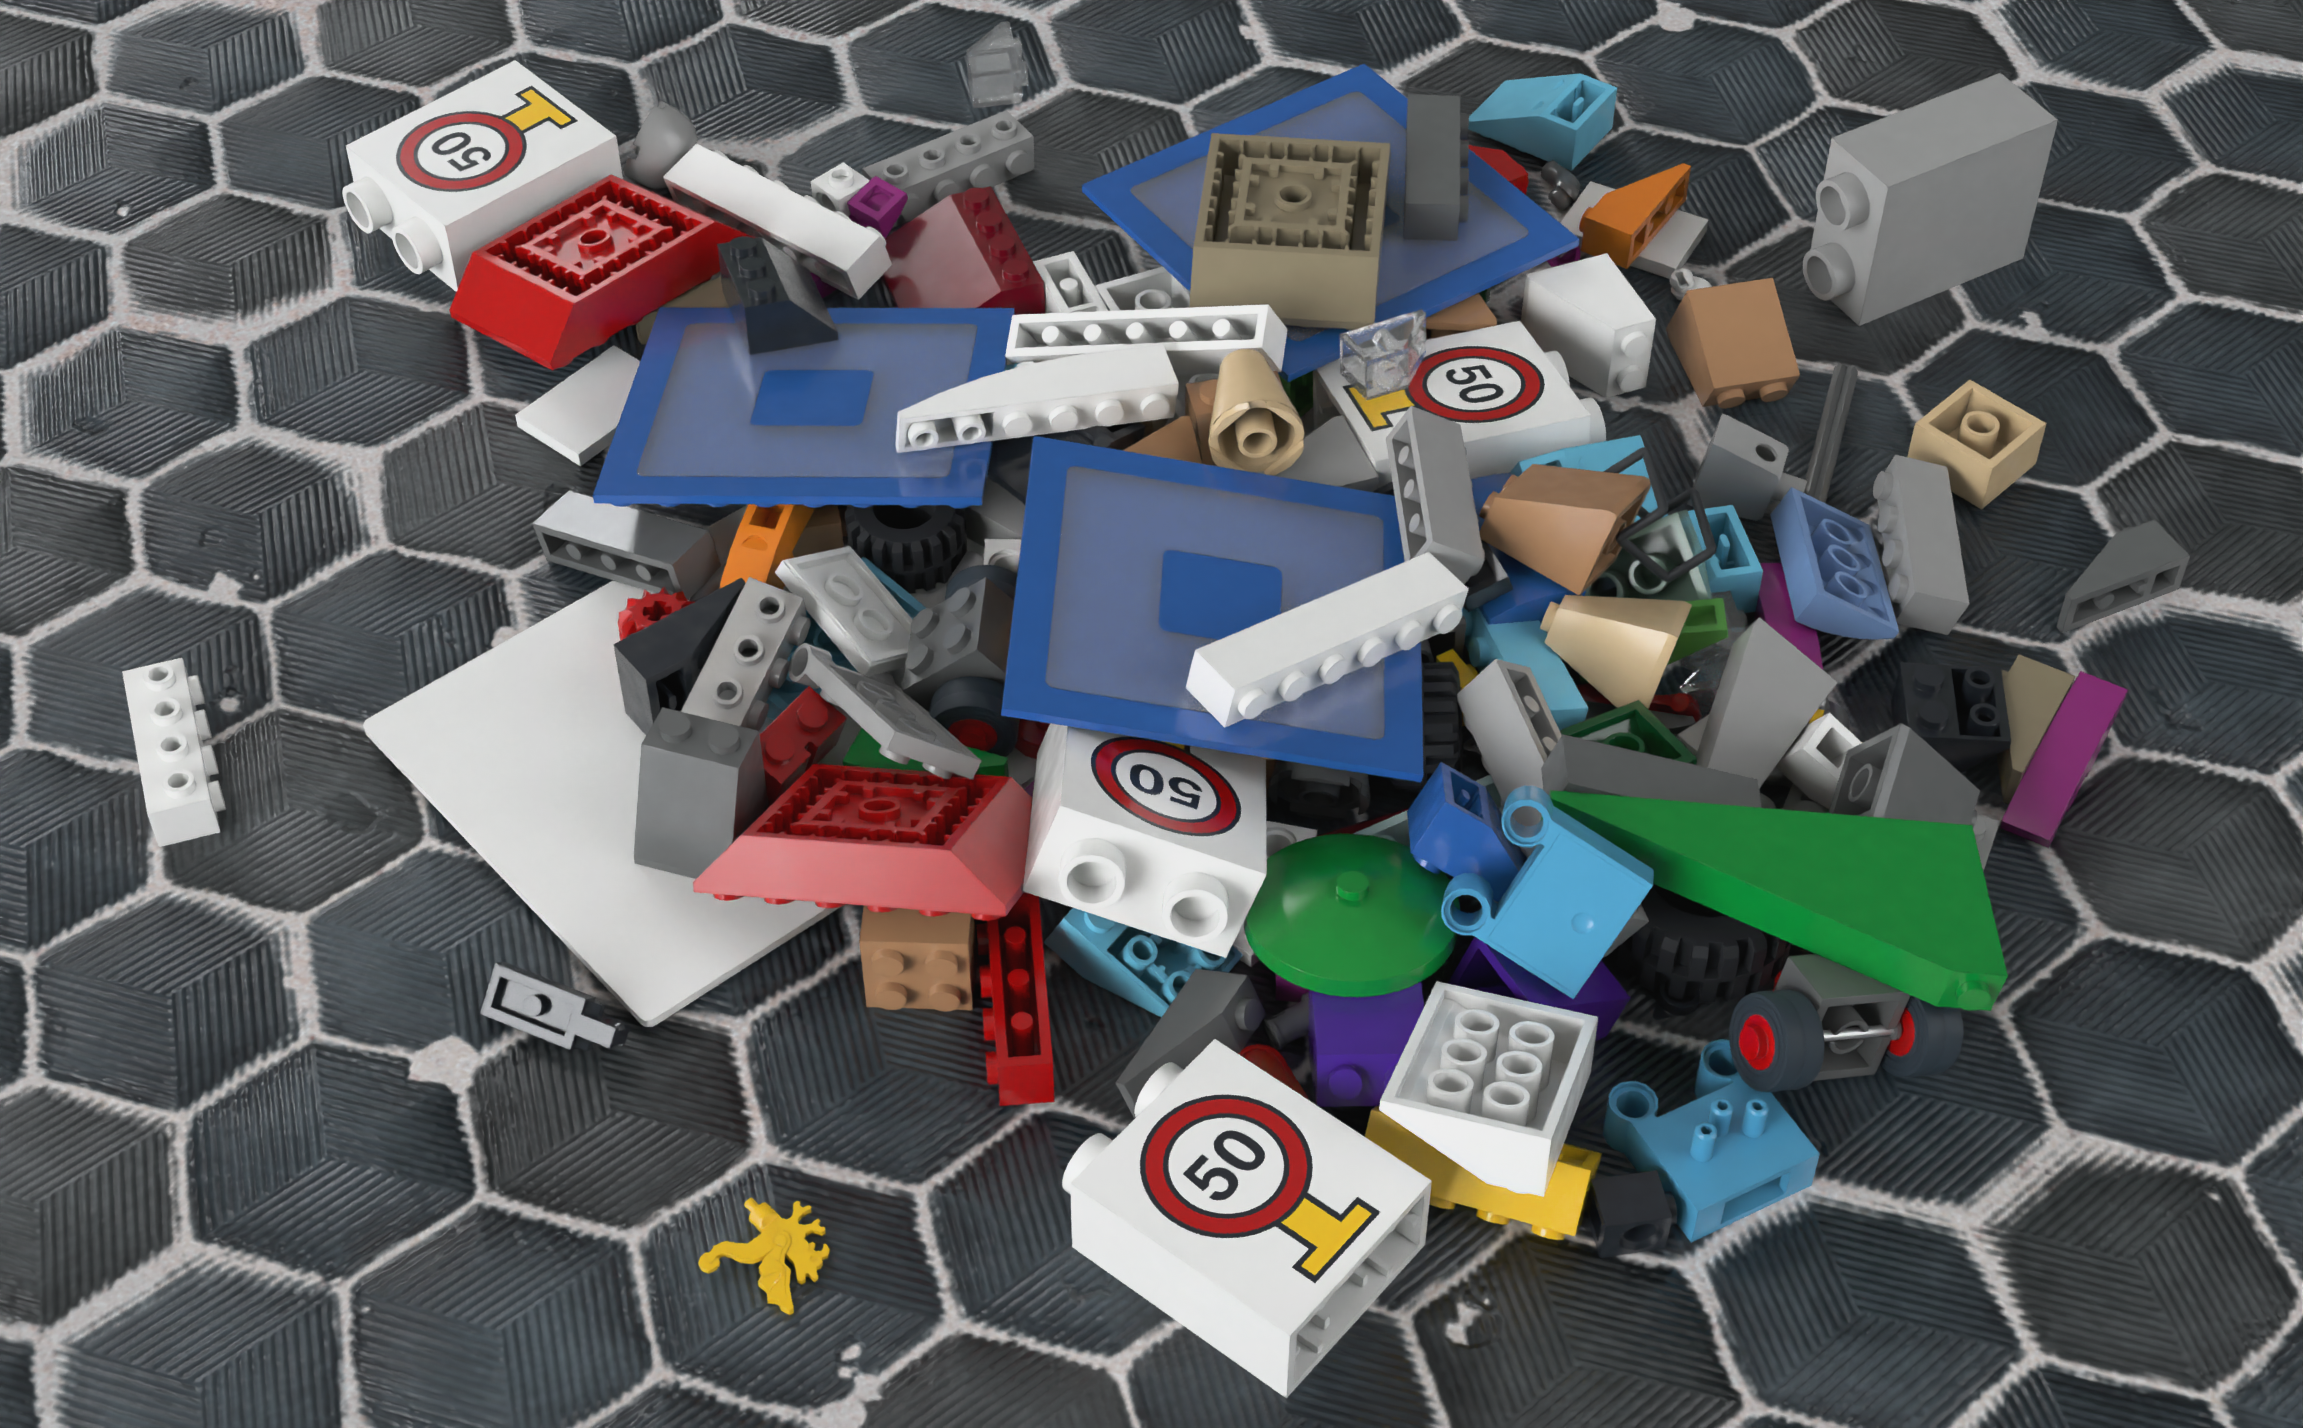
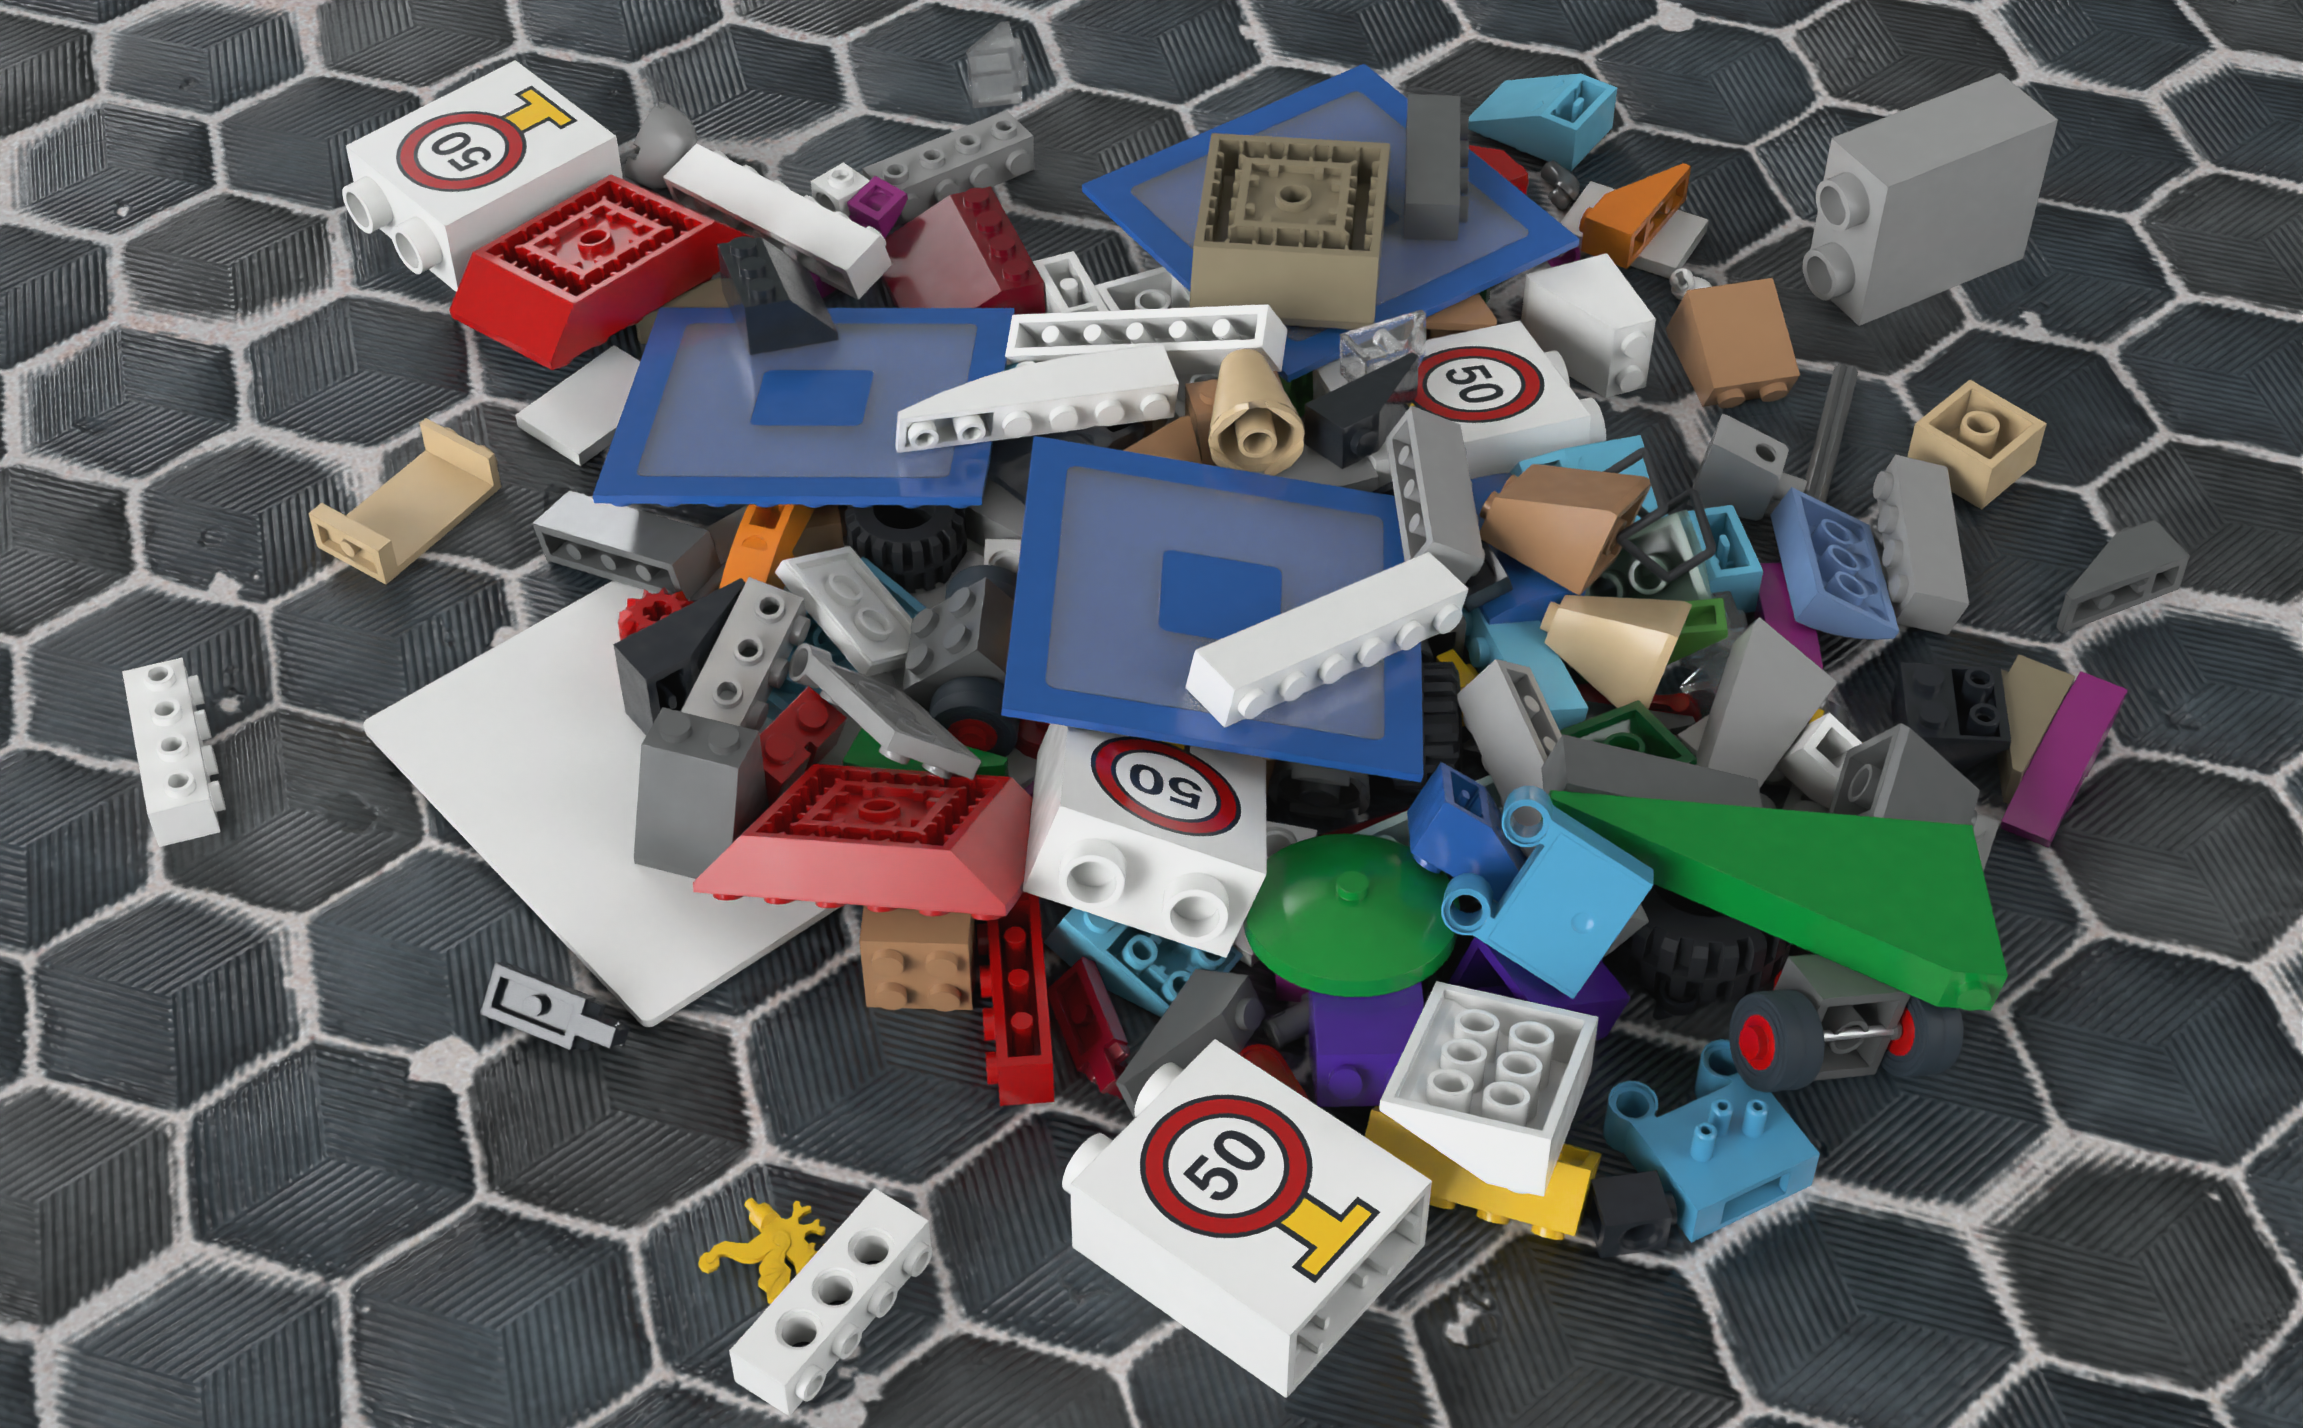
none -> tan panel [308,418,501,585]
none -> white brick [729,1188,932,1417]
none -> dark red hinge [1047,957,1130,1100]
none -> black slope [1304,352,1419,469]

